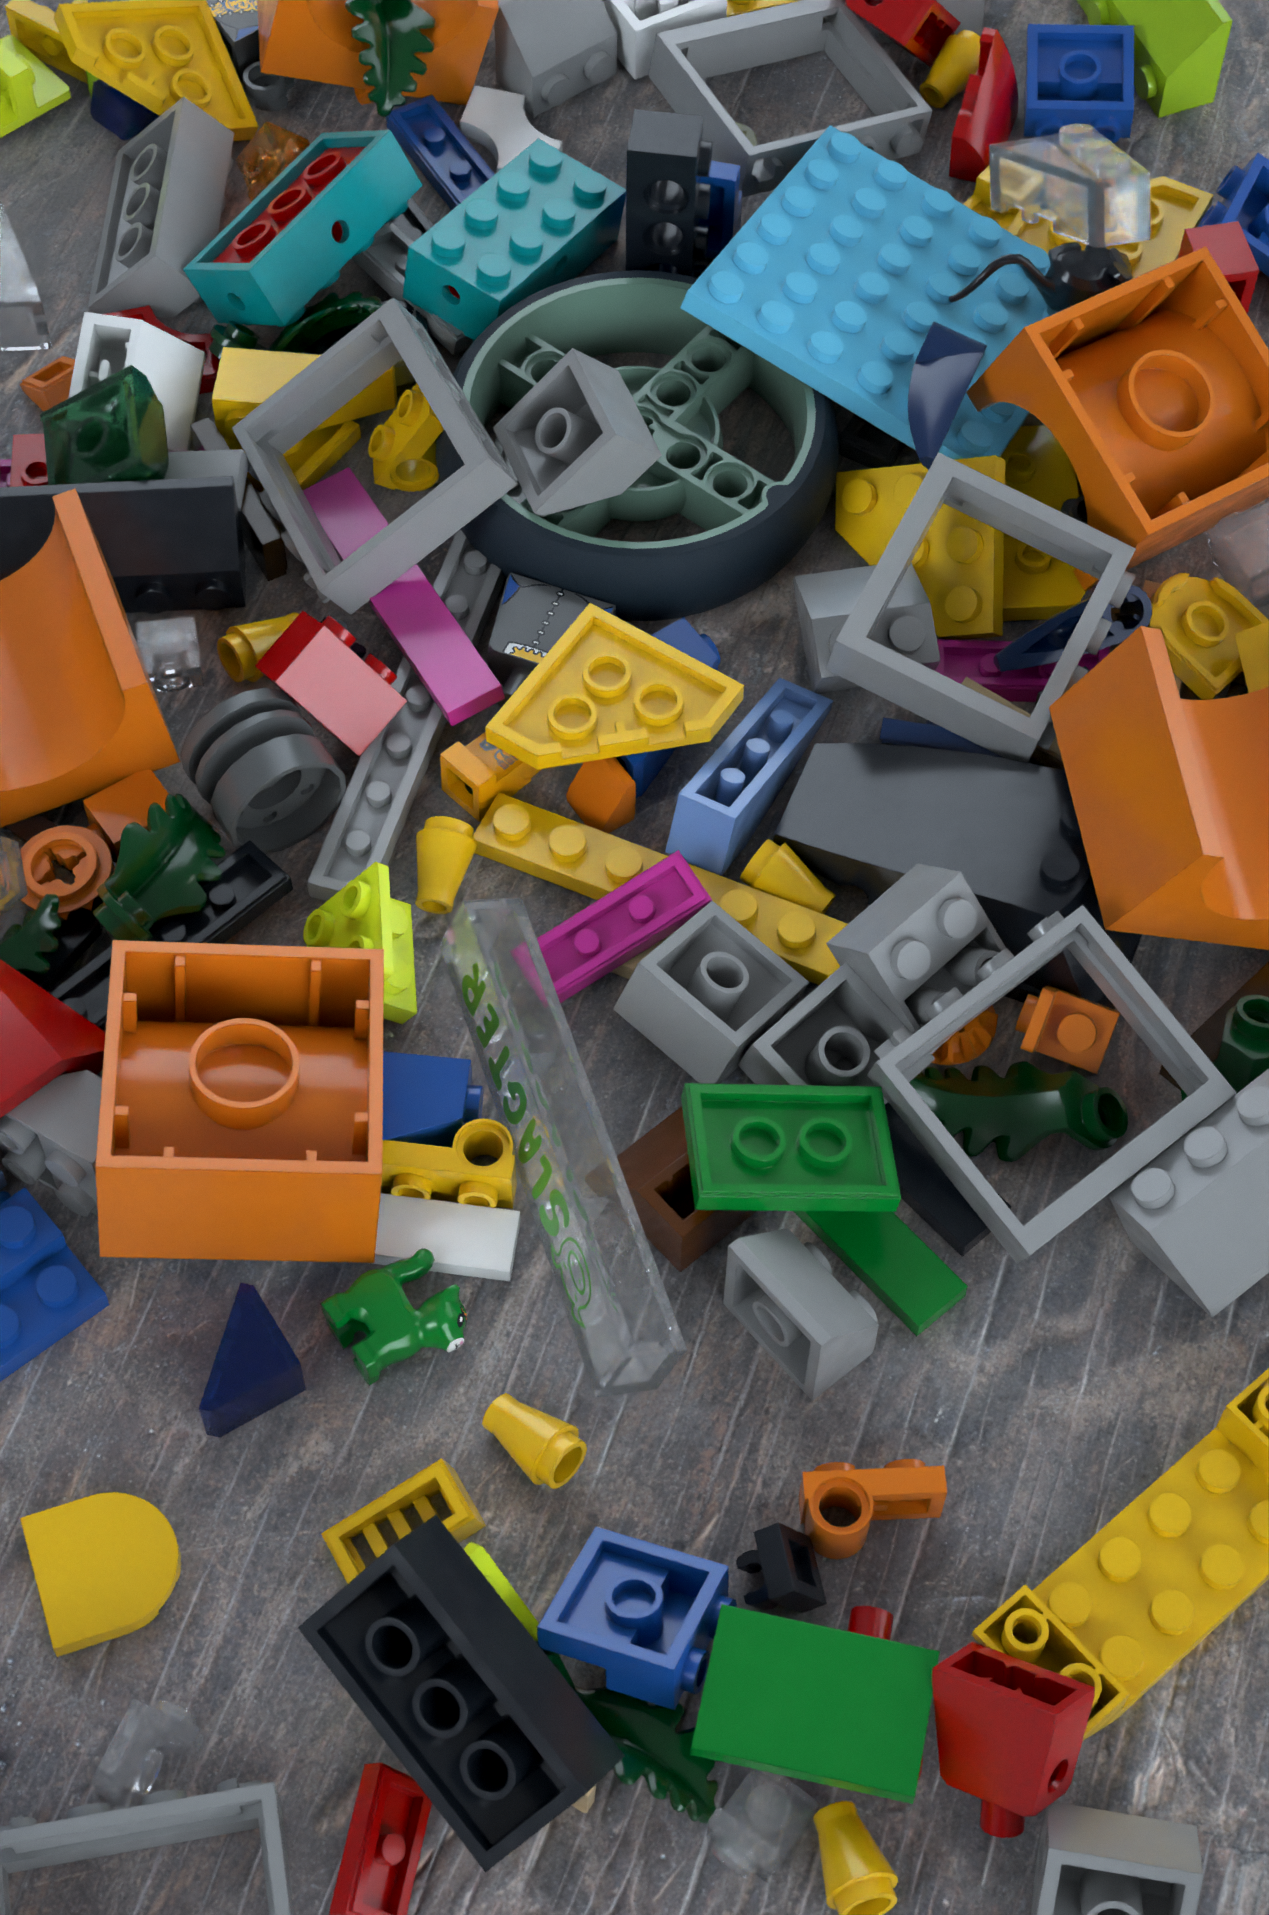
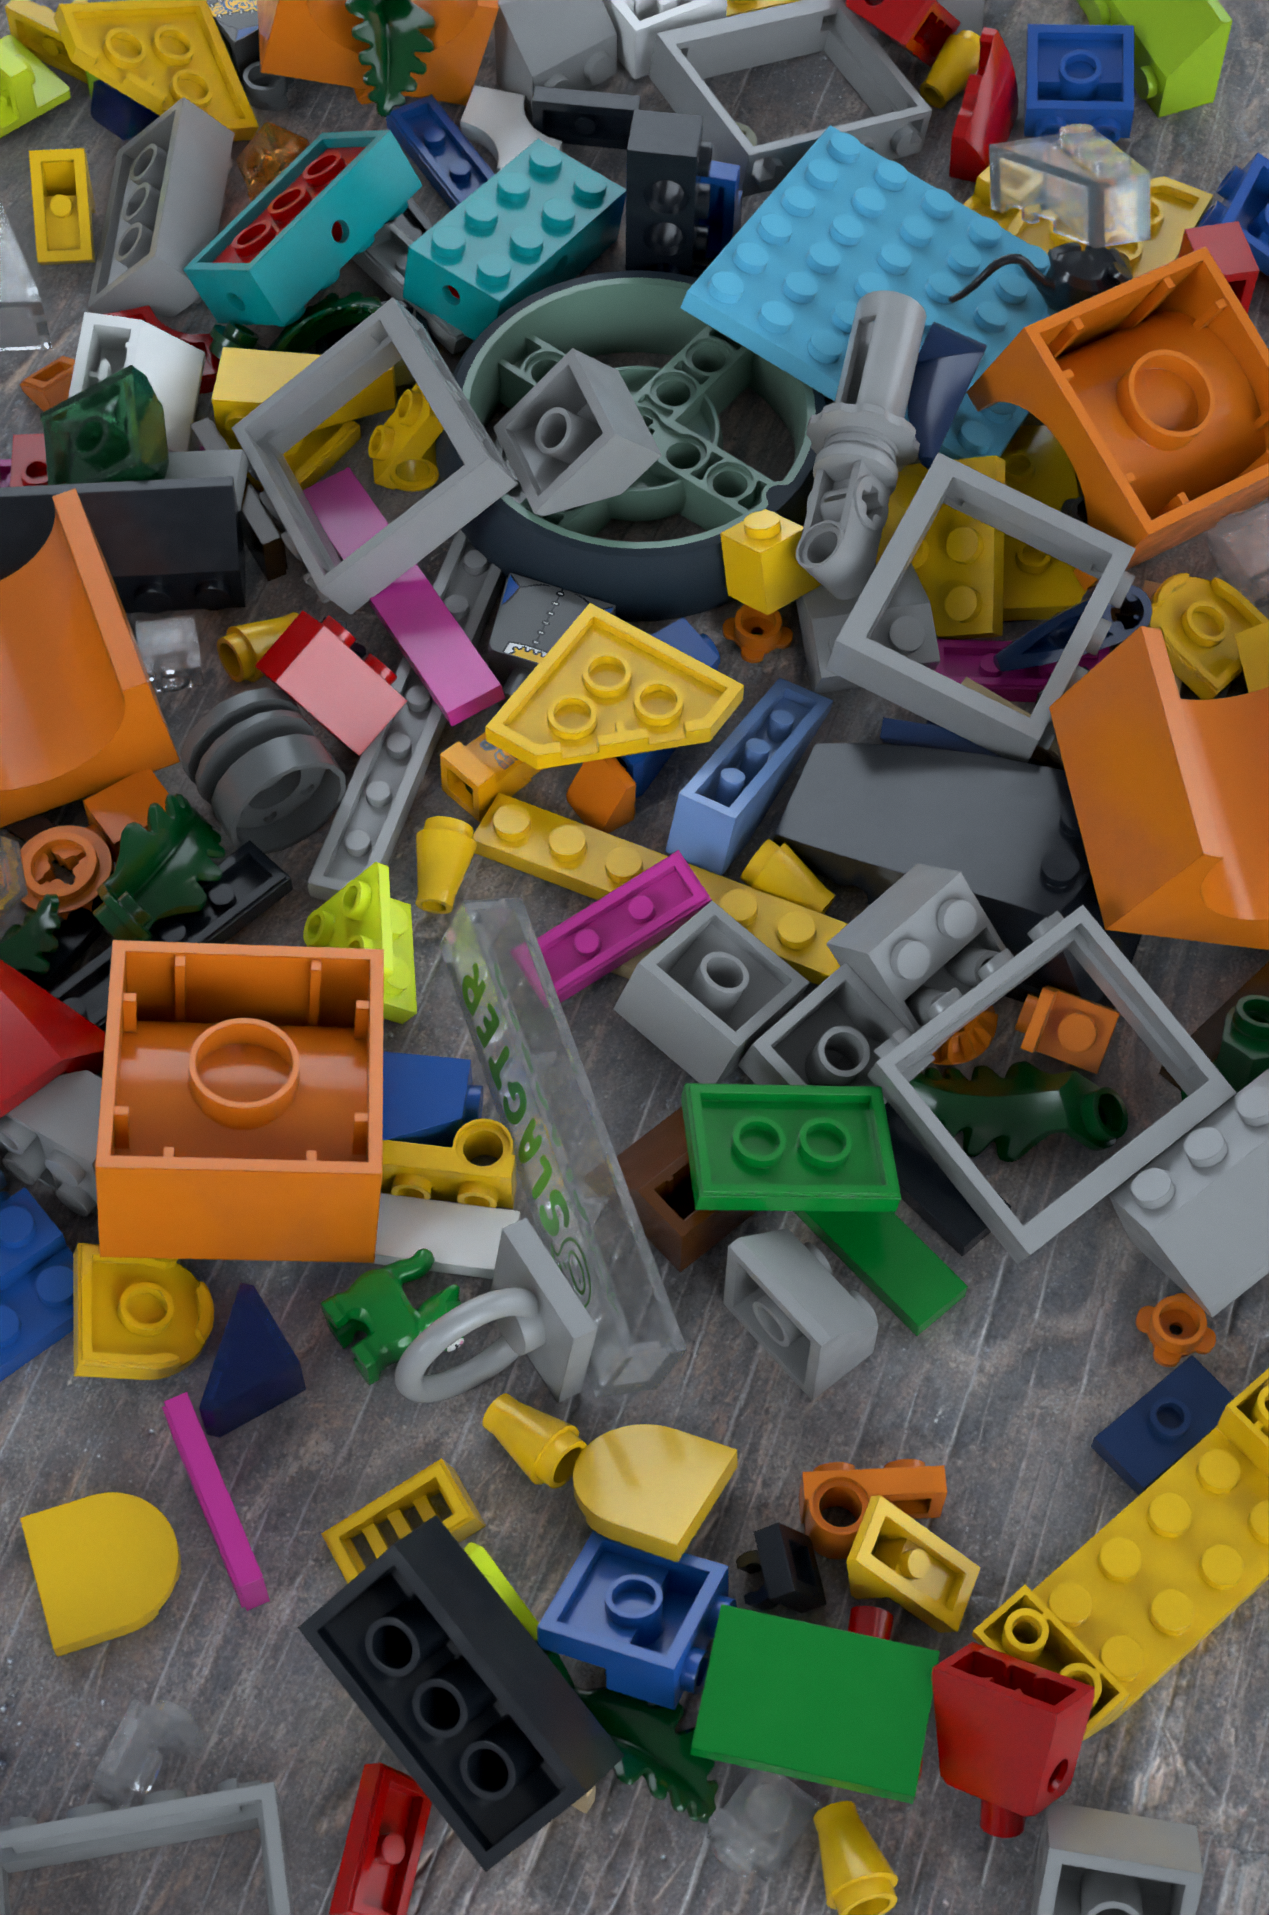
none -> yellow slope [29,148,96,265]
none -> yellow tile [73,1243,214,1380]
none -> dark pink tile [162,1392,270,1611]
none -> light grey tile [395,1218,598,1403]
none -> black plate [532,86,641,150]
none -> yellow tile [573,1424,738,1563]
none -> yellow slope [720,509,821,615]
none -> orange plate [722,604,793,663]
none -> light grey piece [796,290,926,600]
none -> yellow slope [846,1495,981,1633]
none -> dark blue plate [1091,1355,1235,1496]
none -> orange plate [1135,1293,1216,1368]

